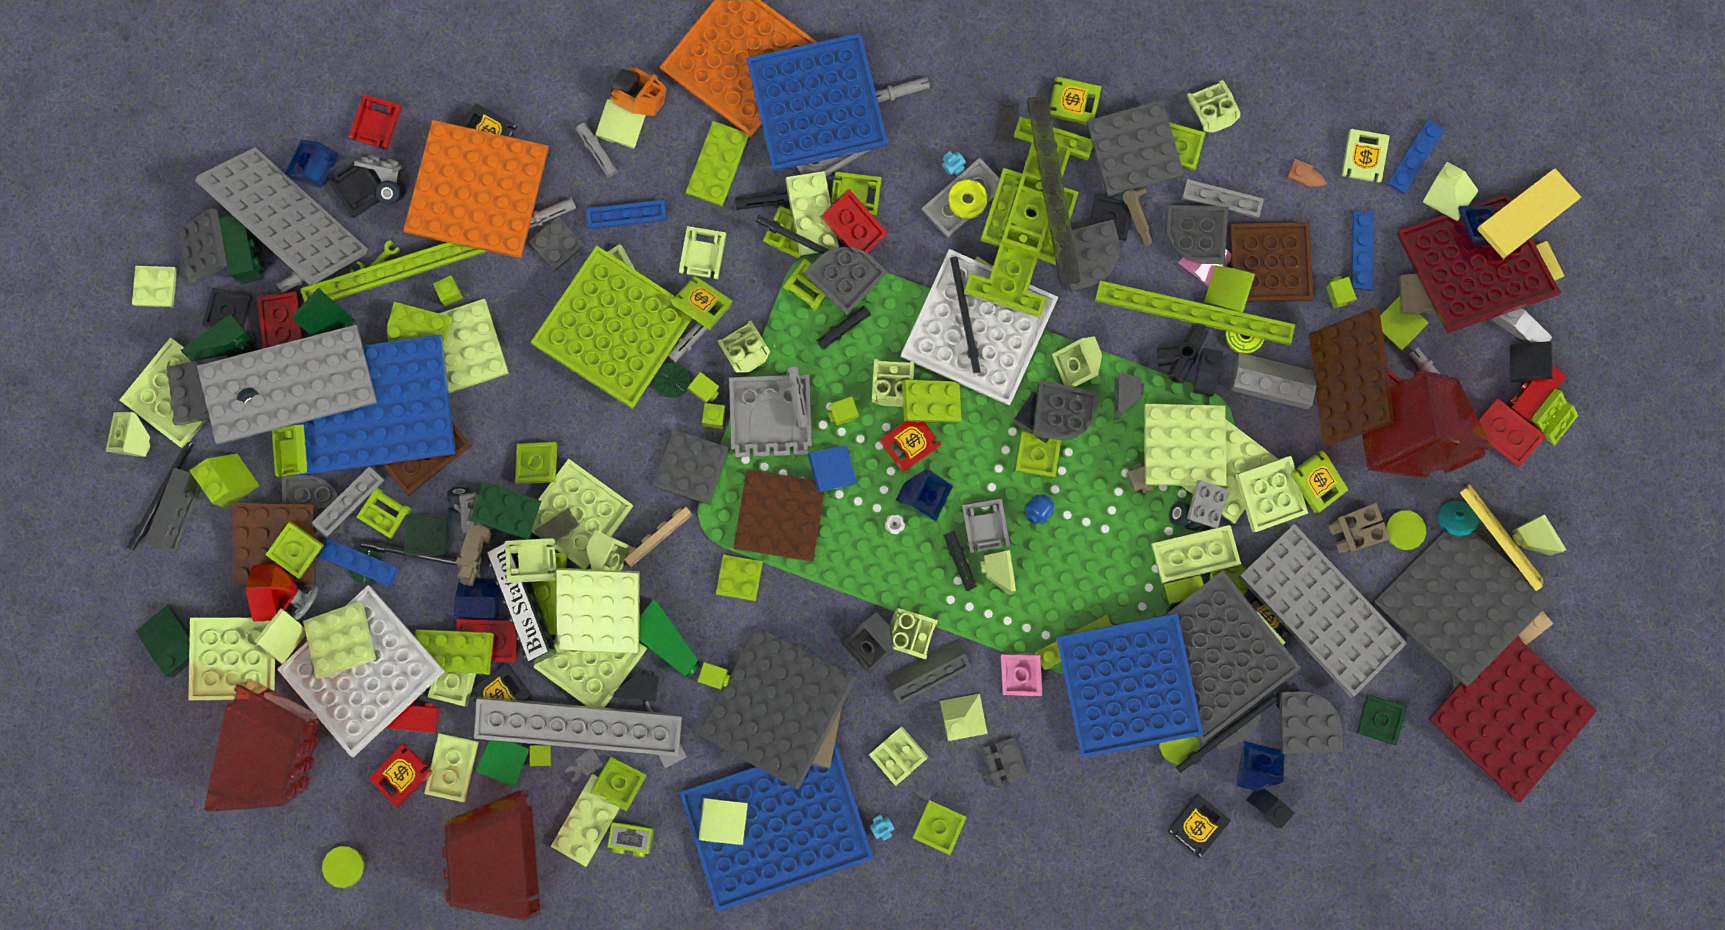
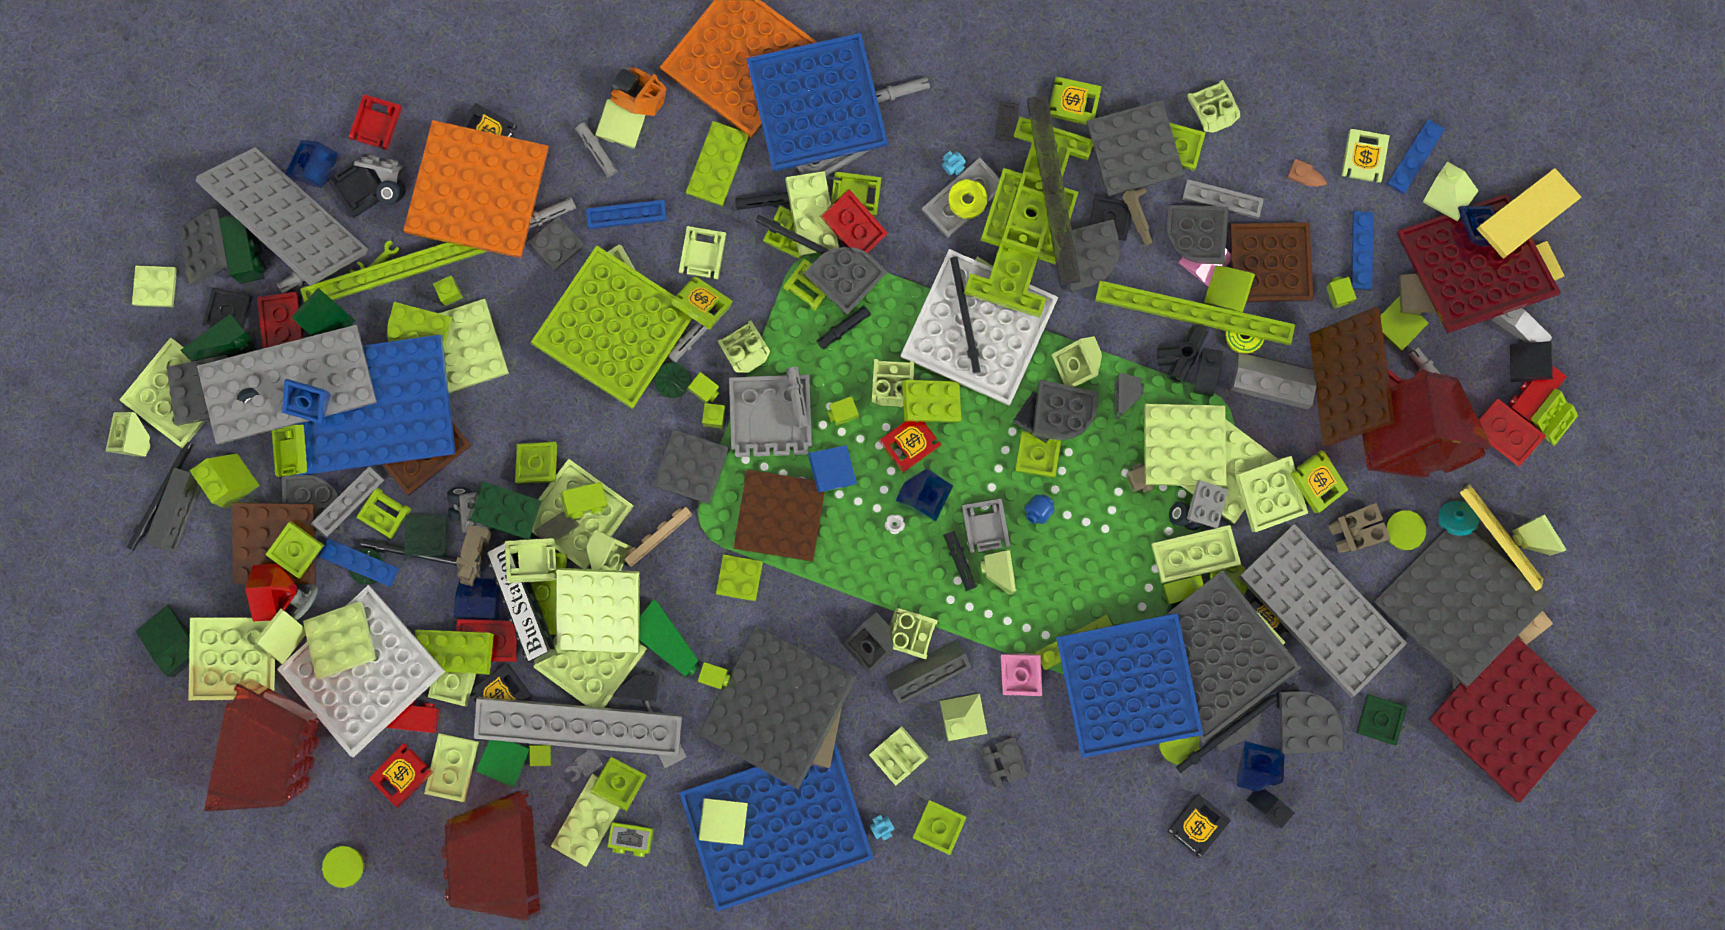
none -> blue slope [282,379,331,424]
none -> lime brick [560,482,608,519]

